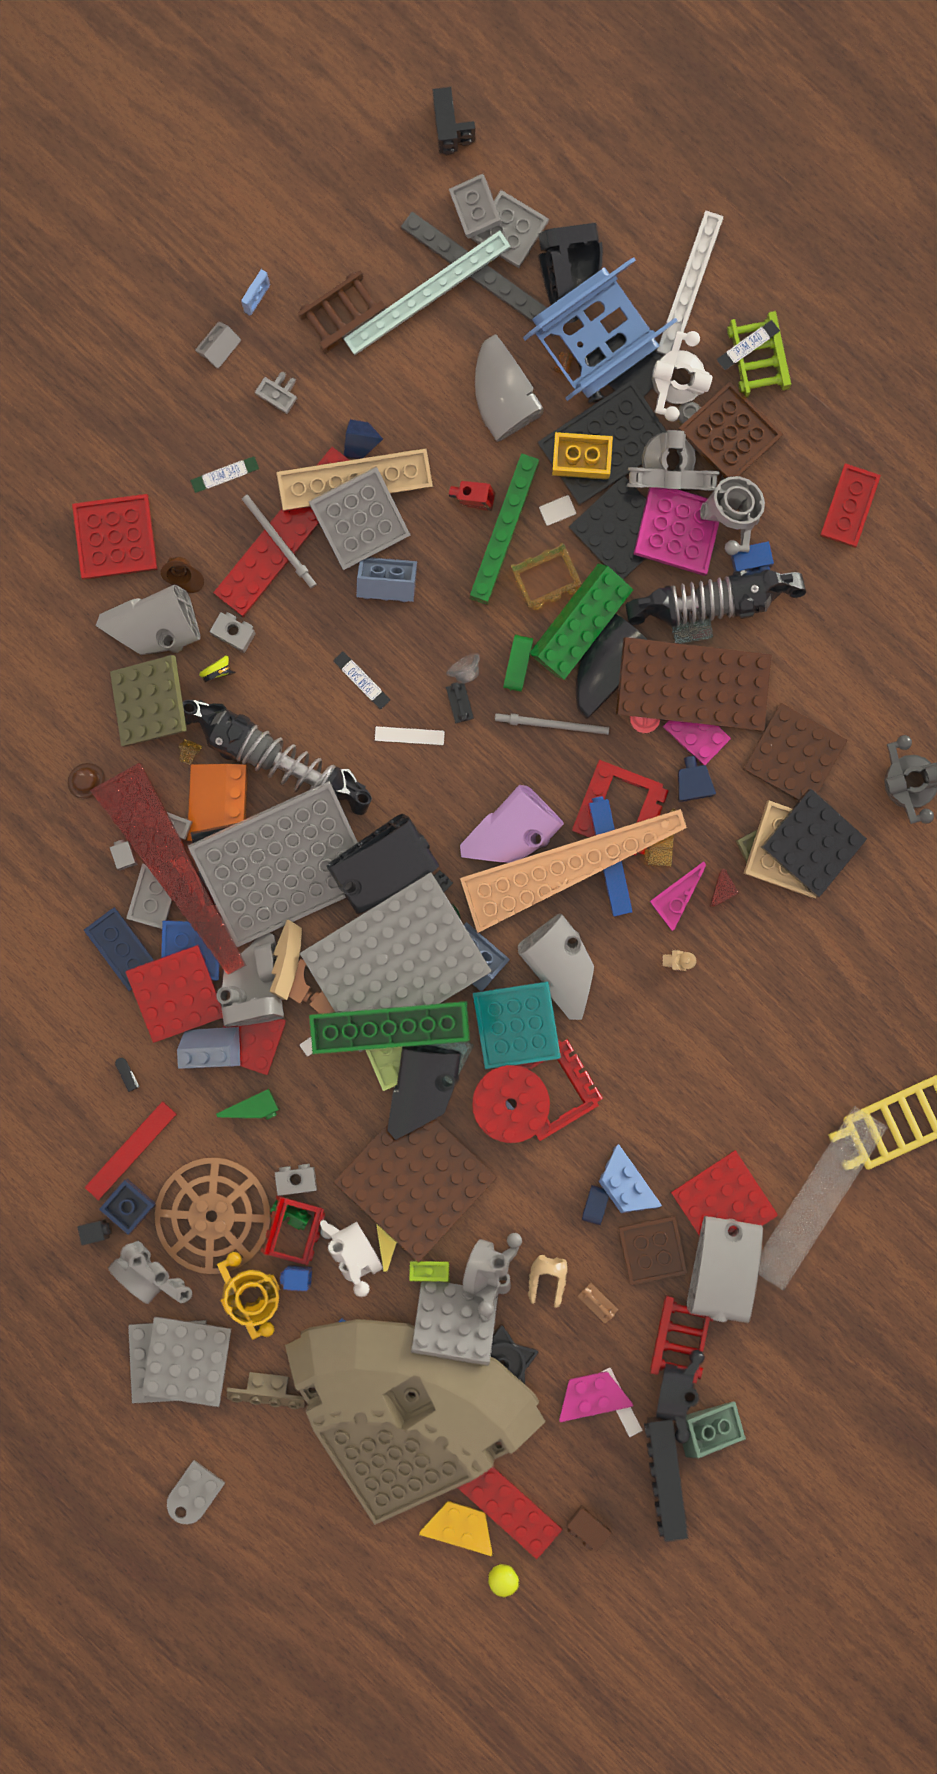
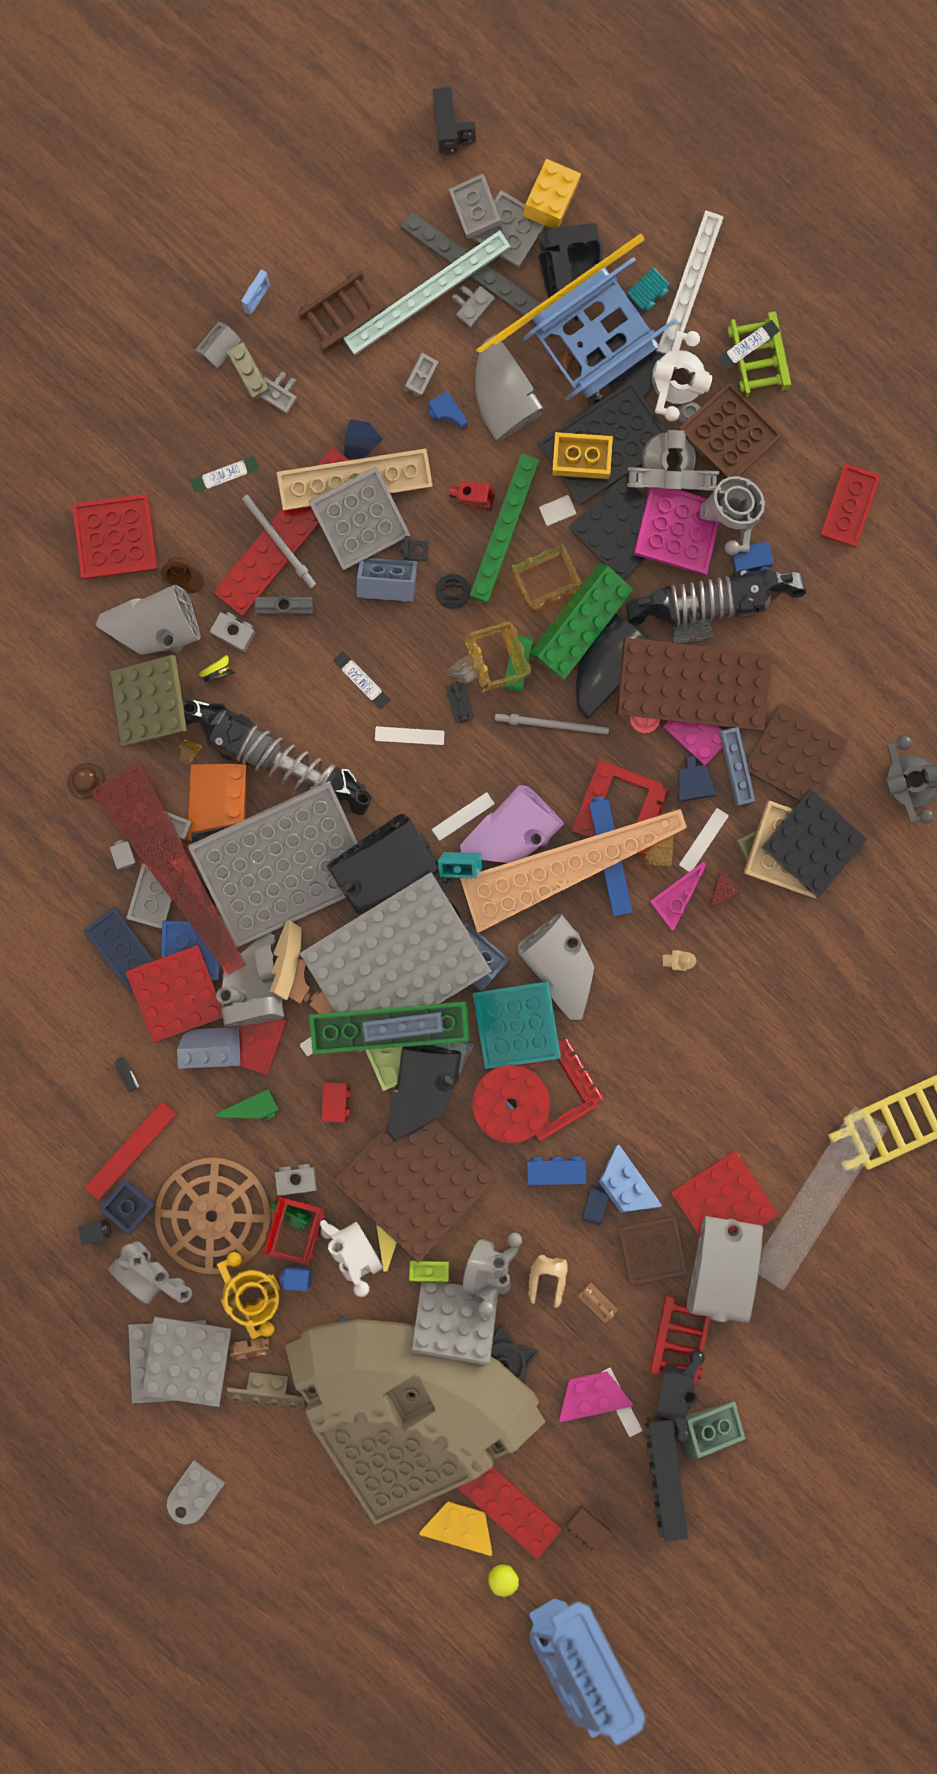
none -> plate [227,342,270,400]
none -> medium nougat hinge [230,1337,271,1362]
none -> dark grey piece [255,595,313,616]
none -> red brick [322,1082,351,1122]
none -> sand blue tile [362,1012,443,1042]
none -> black bracket [401,536,428,560]
none -> light grey hinge [402,353,438,397]
none -> blue arch [427,391,468,431]
none -> white sticker [432,793,494,841]
none -> black piece [436,574,470,609]
none -> teal brick [438,852,482,879]
none -> light grey hinge [452,285,495,328]
none -> clear yellow window [464,621,531,692]
none -> yellow piece [476,234,644,353]
none -> yellow brick [523,159,581,228]
none -> blue brick [527,1156,586,1185]
none -> medium blue piece [529,1598,645,1745]
none -> teal brick [626,268,670,314]
none -> white sticker [679,808,729,872]
none -> sand blue tile [719,727,755,806]

